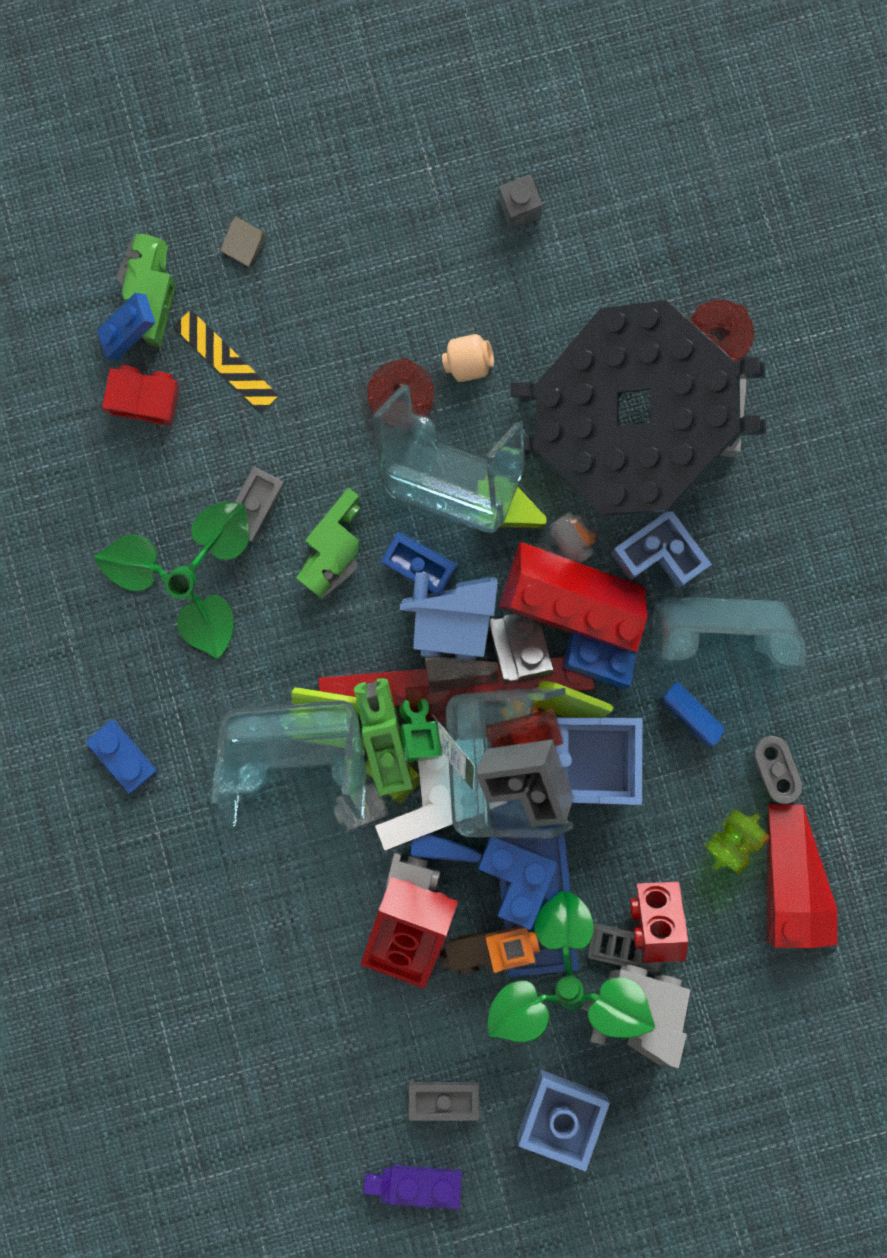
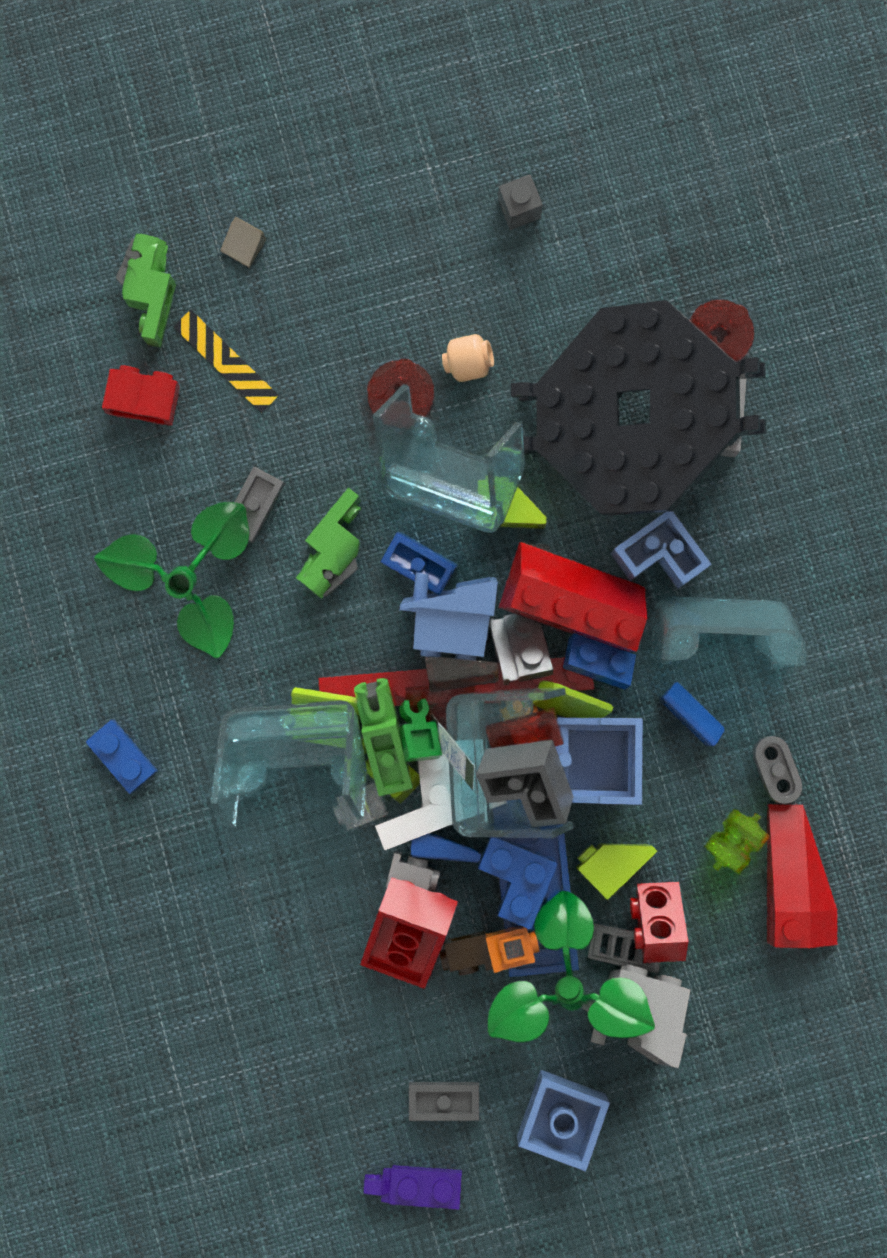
blue plate [97,292,155,361] -> none
clear head [547,512,598,563] -> none
none -> lime slope [576,843,658,900]

